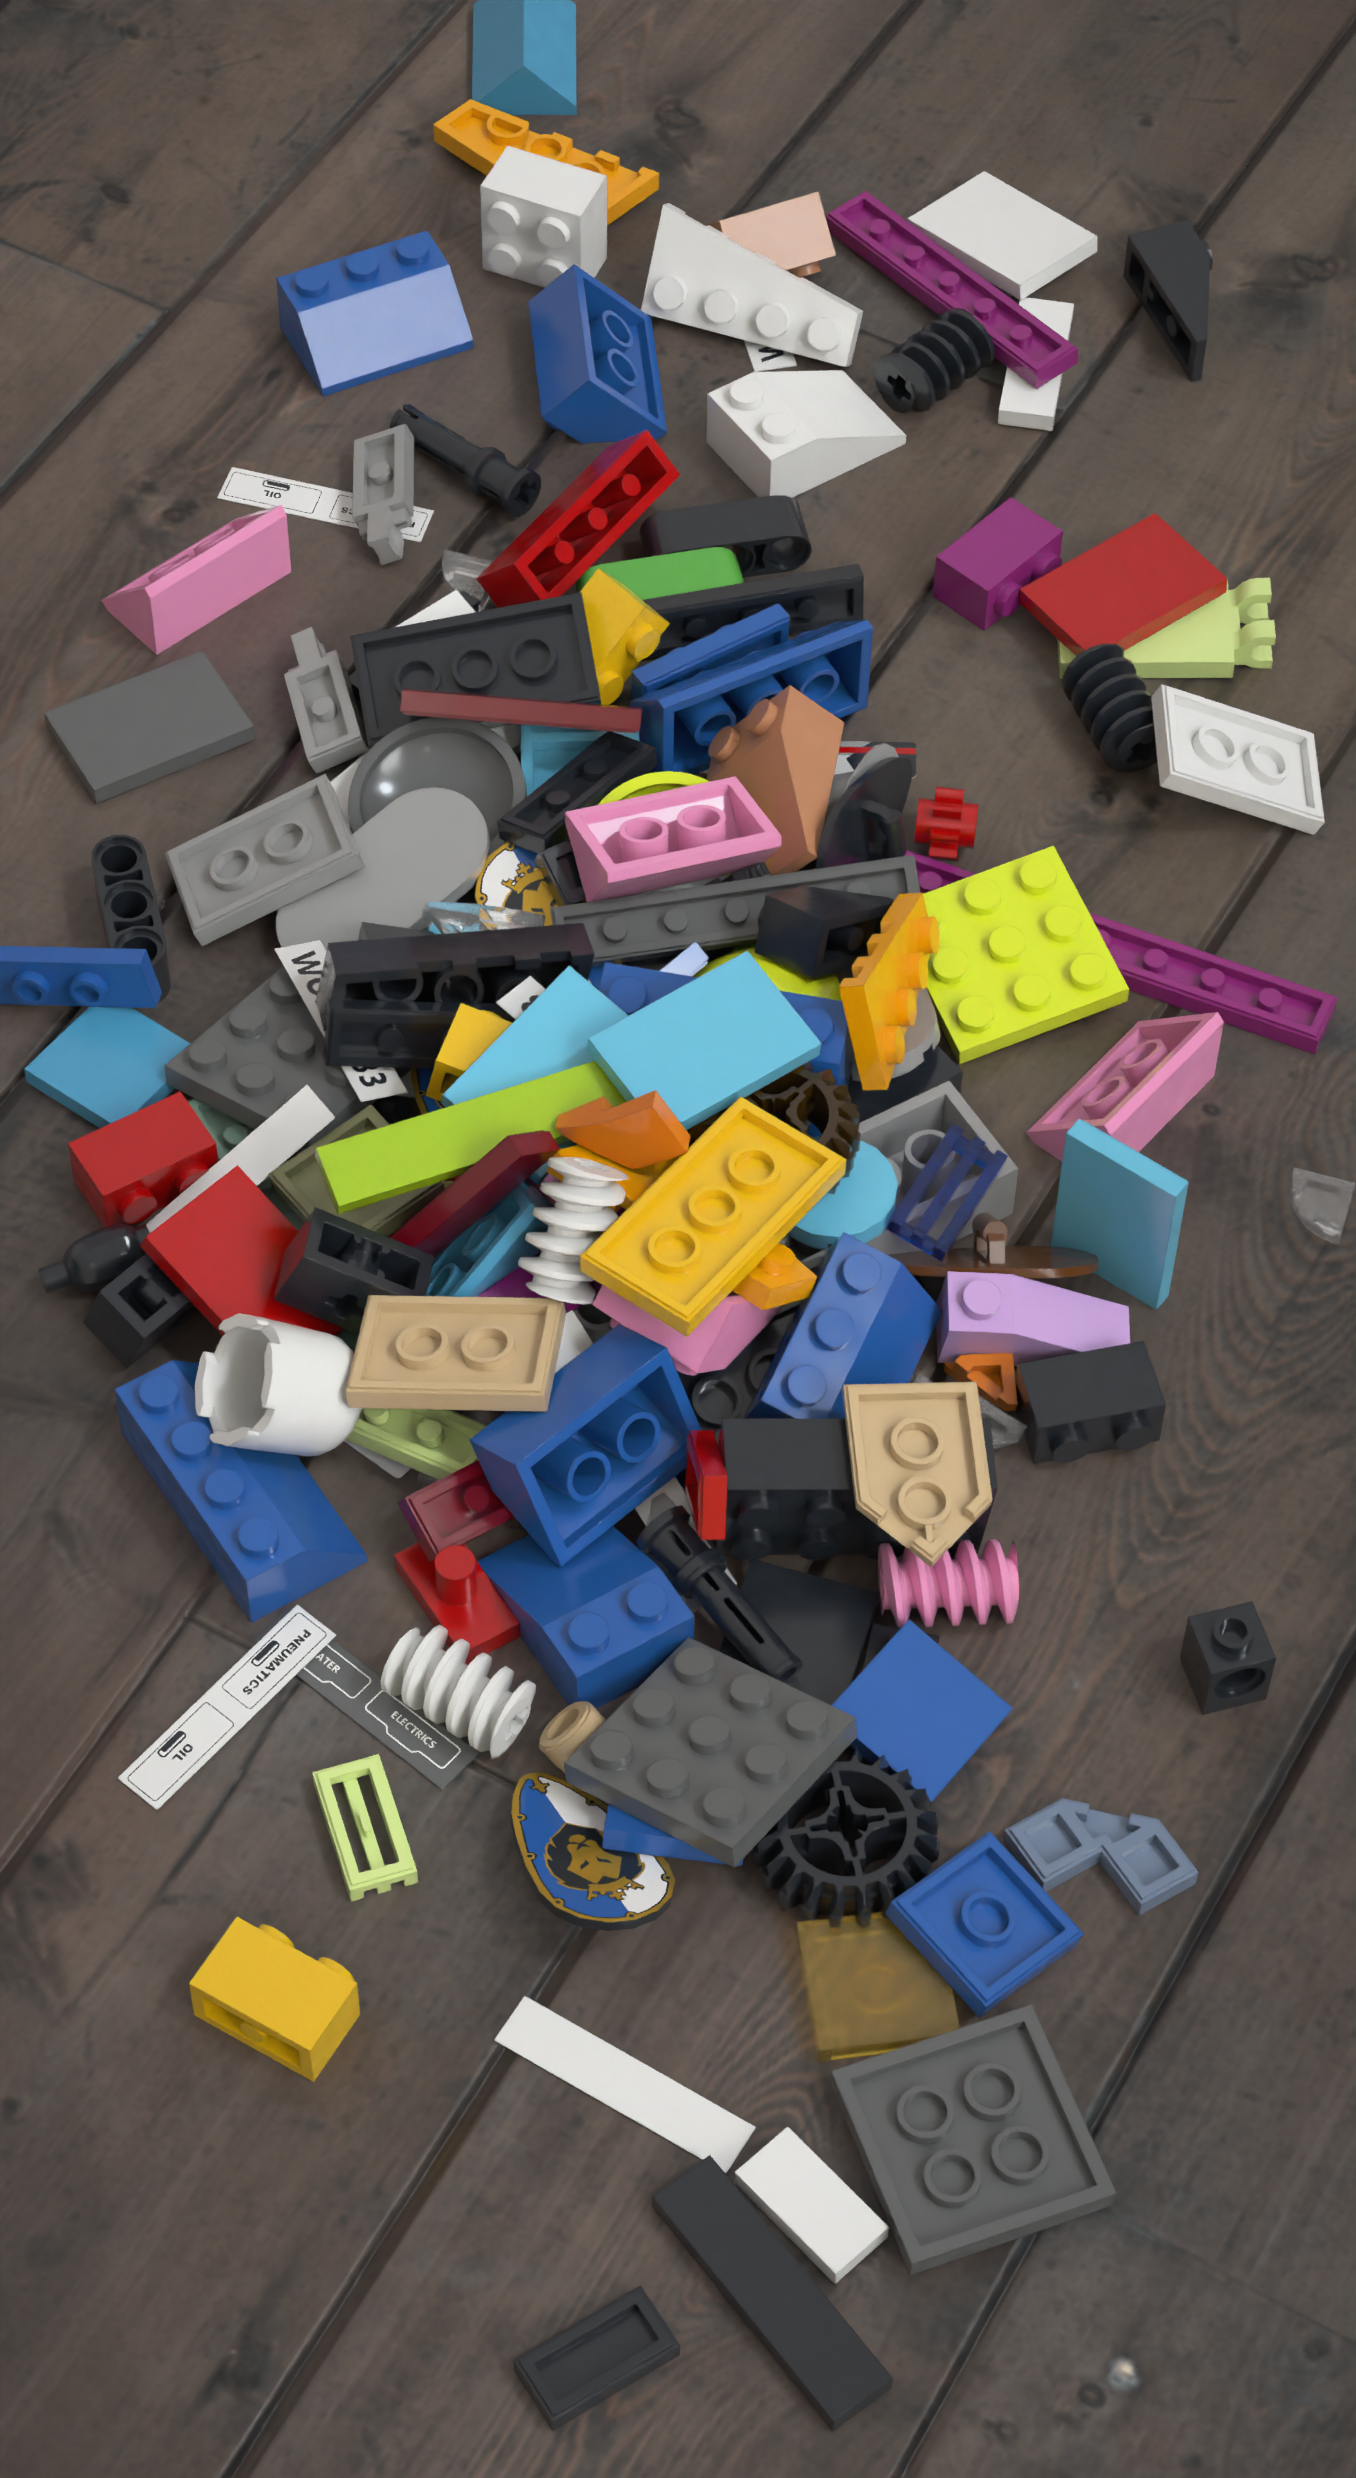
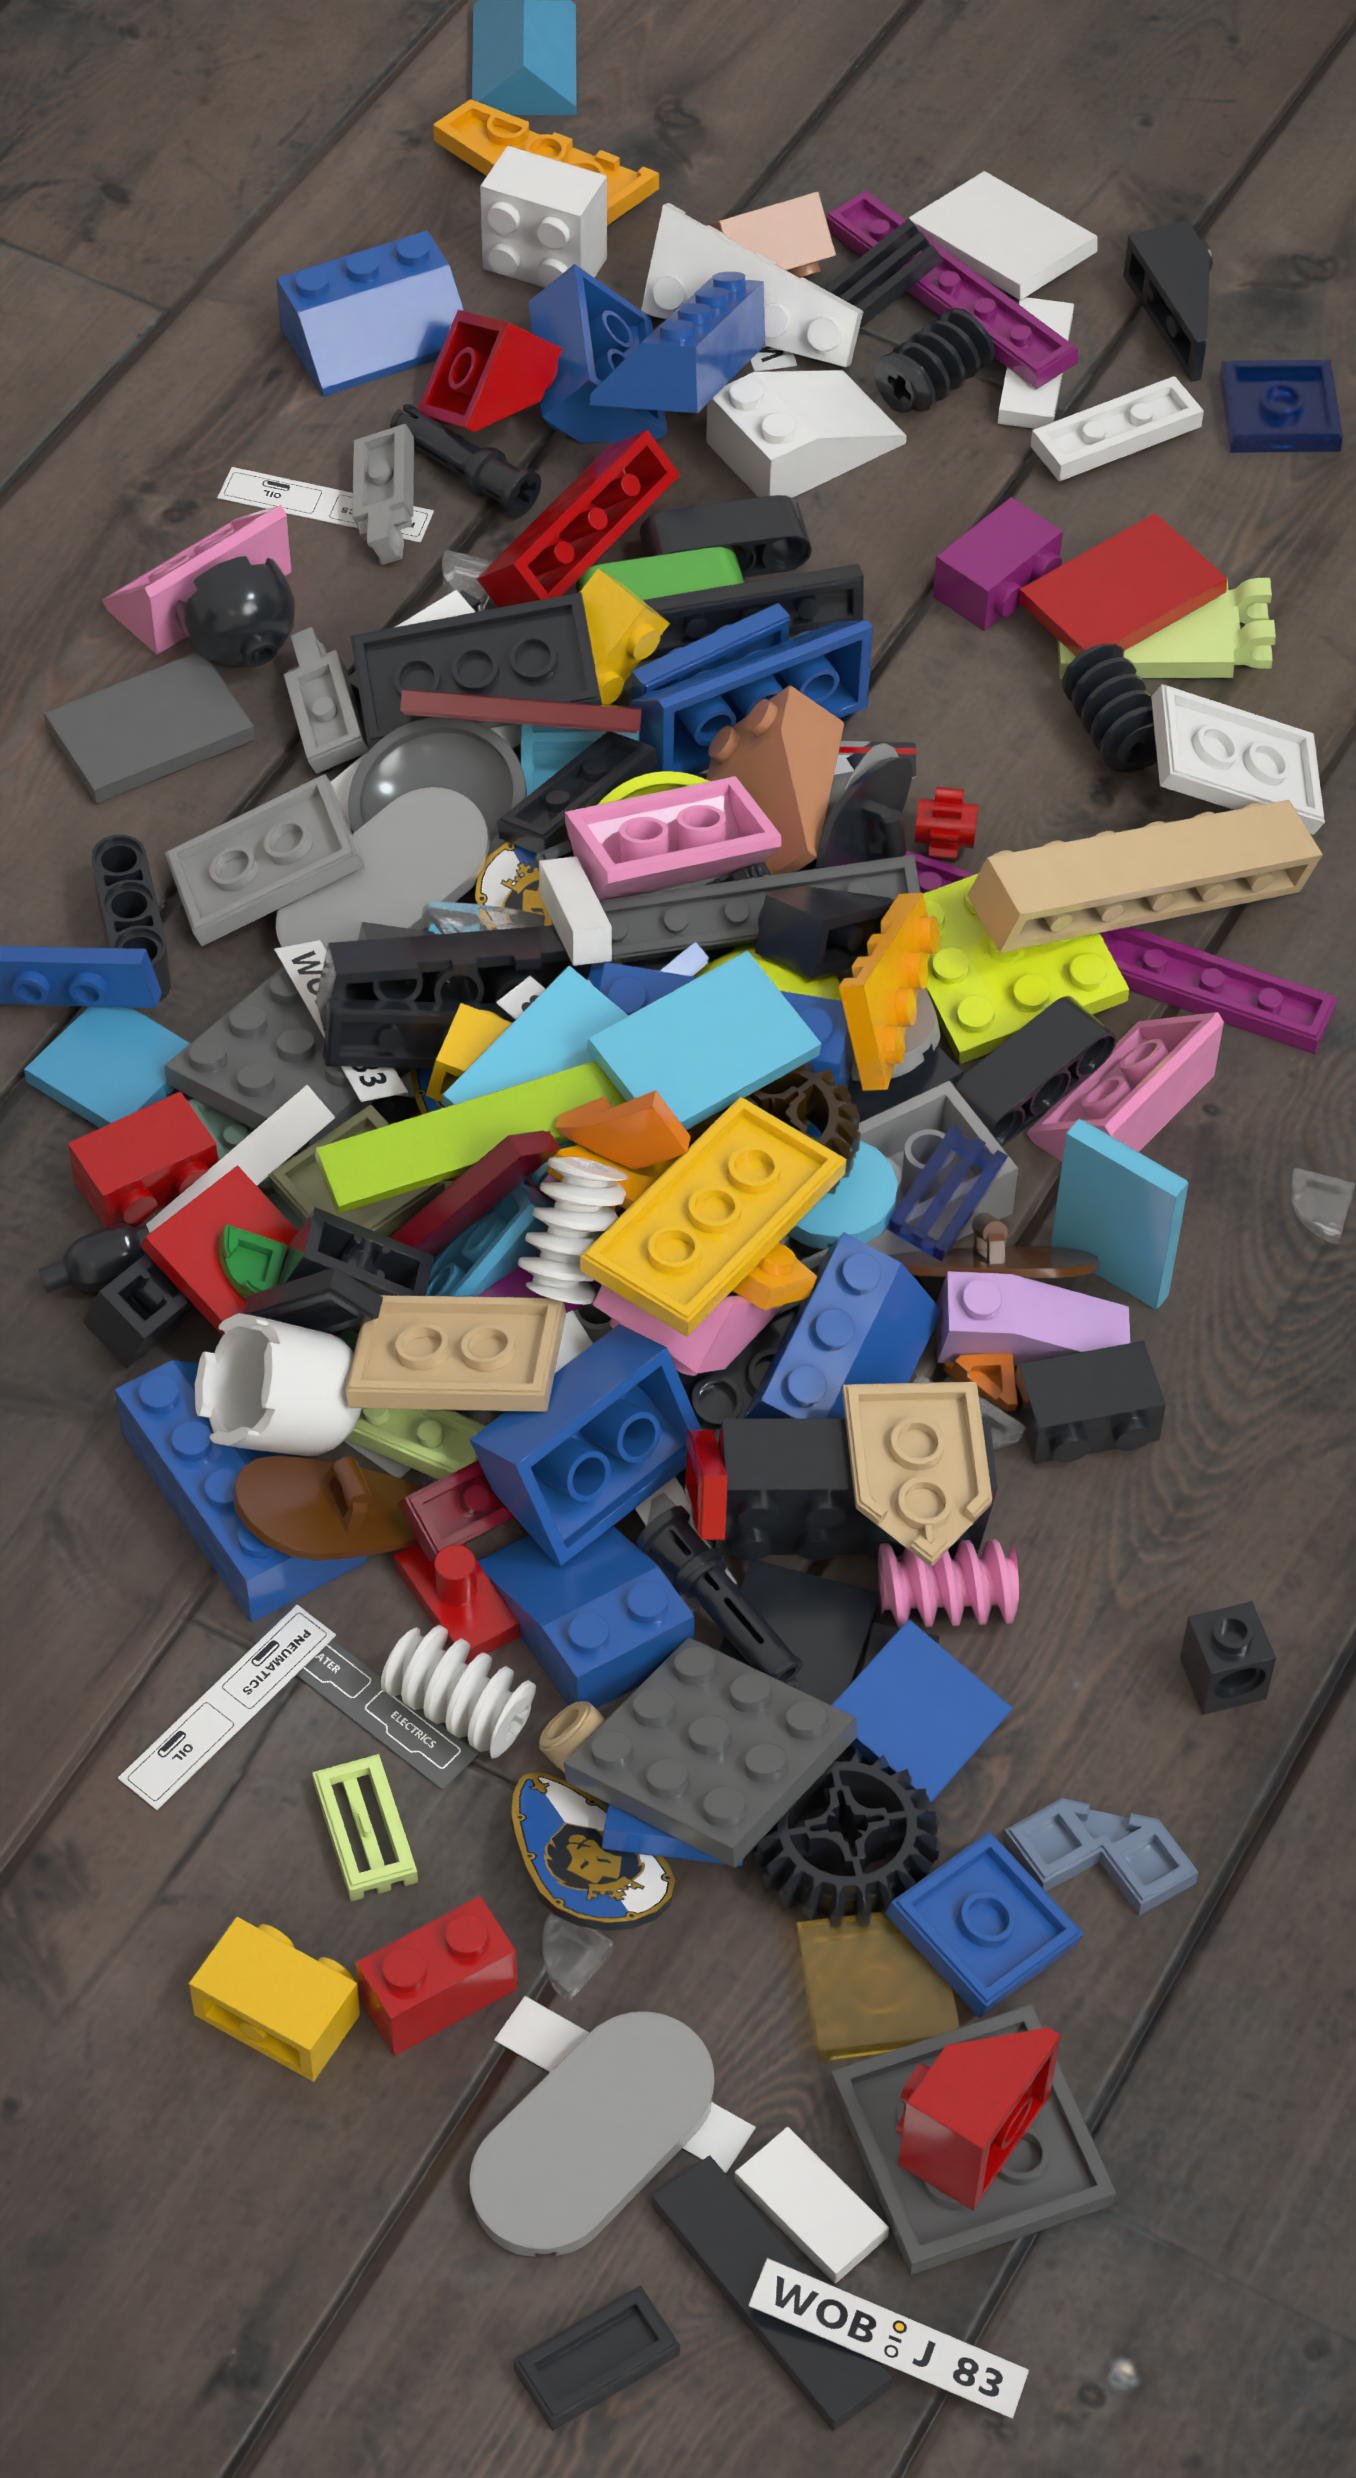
none -> black cylinder [176,556,295,668]
none -> green tile [218,1224,287,1300]
none -> reddish brown shield [232,1456,423,1561]
none -> black tile [244,1267,383,1334]
none -> red brick [355,1896,518,2056]
none -> red slope [417,310,563,432]
none -> light grey tile [469,2012,714,2257]
none -> white piece [539,857,612,966]
none -> clear tile [542,1912,613,2003]
none -> blue slope [589,272,765,413]
none -> white sticker [748,2258,1029,2419]
none -> black tile [824,218,944,329]
none -> red slope [896,2027,1061,2211]
none -> black beam [953,996,1117,1147]
none -> tan brick [967,800,1323,953]
none -> white plate [1031,376,1204,481]
none -> clear blue tile [1220,360,1343,453]

